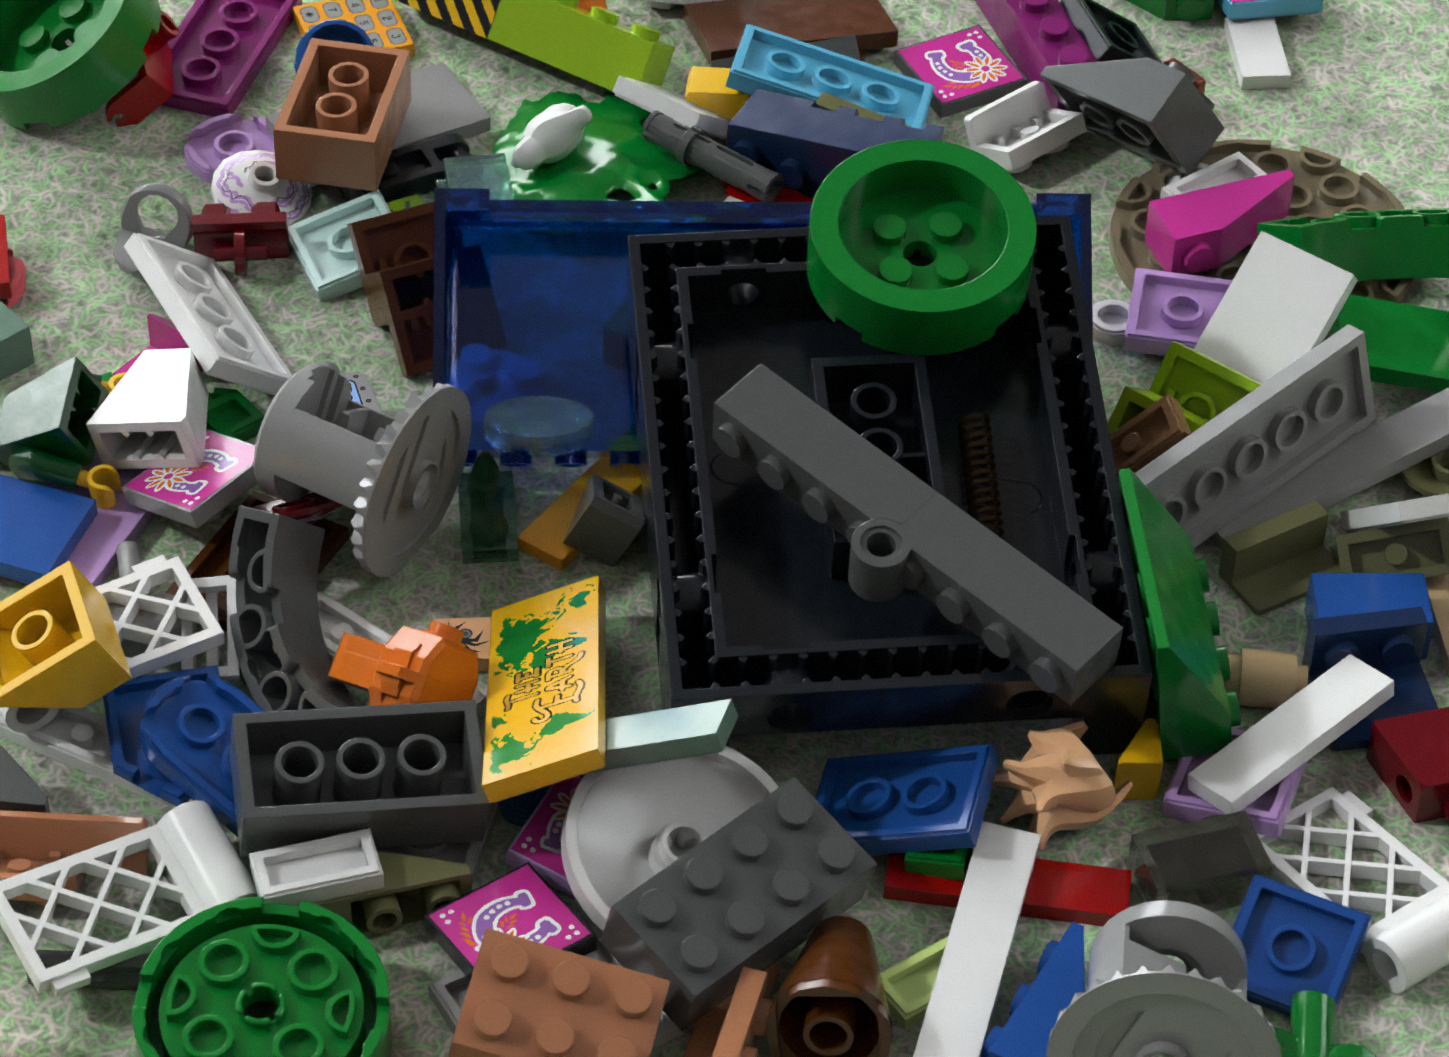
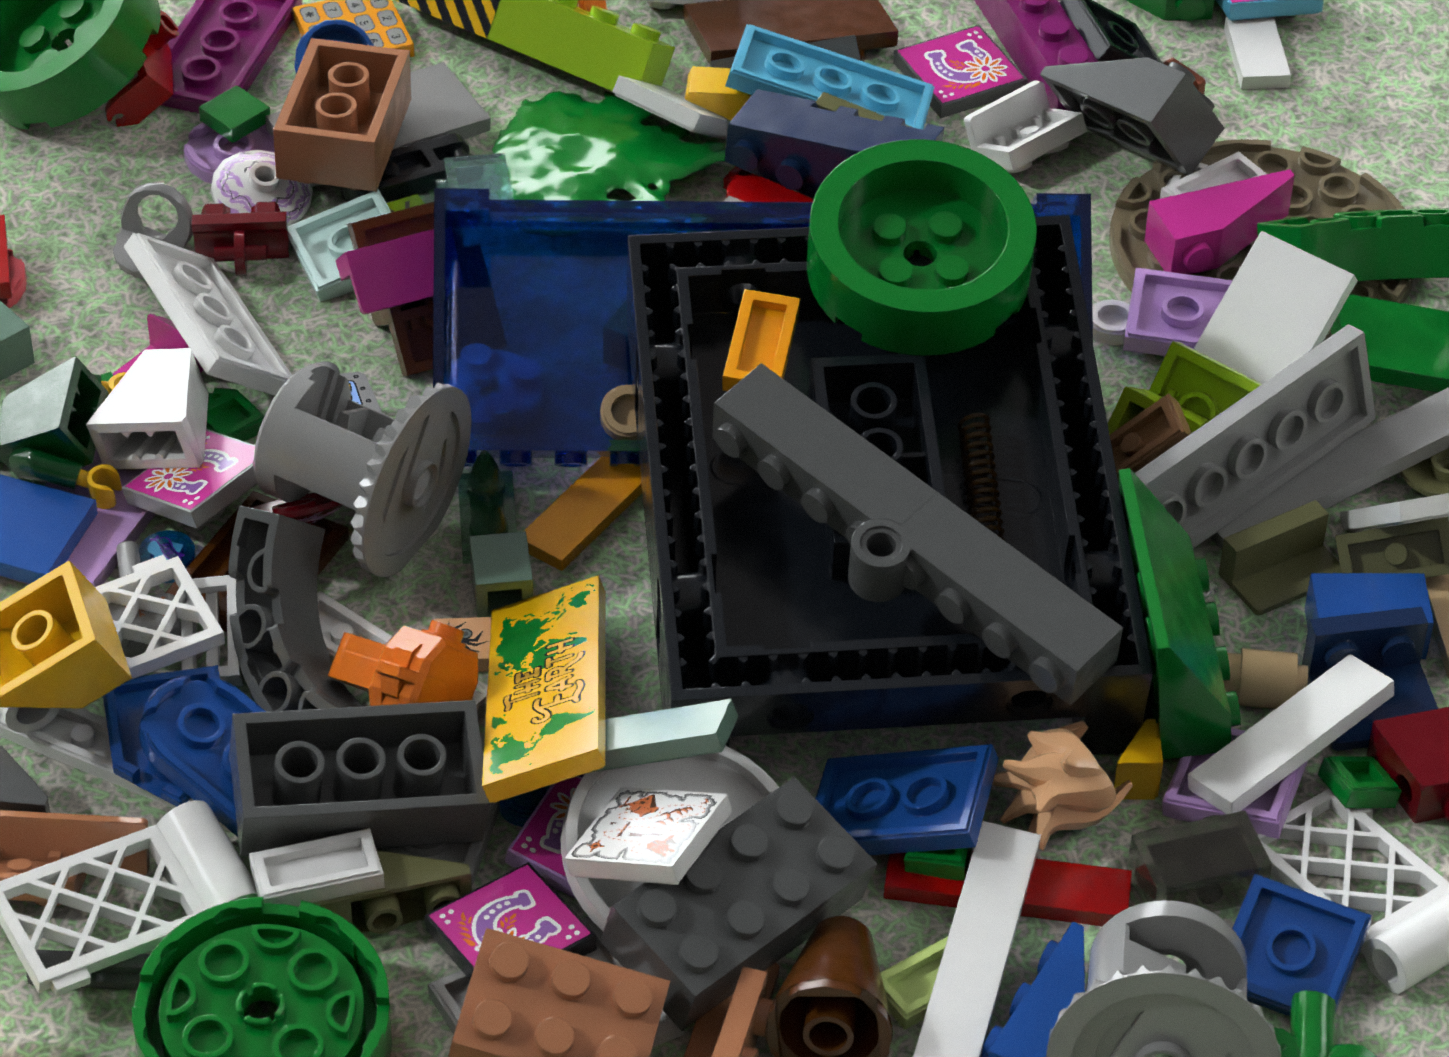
clear light blue tile [483,396,594,457] -> none
white animal [511,103,593,170] -> none
dark grey slope [563,473,645,567] -> none
dark grey pin [641,110,784,205] -> none
none -> clear blue tile [139,530,196,583]
none -> green tile [199,85,270,143]
none -> dark pink panel [335,226,464,315]
none -> sand green brick [469,531,533,617]
none -> white tile [564,787,733,885]
none -> tan tile [600,385,637,443]
none -> light orange tile [722,289,800,391]
none -> green tile [1318,756,1402,808]

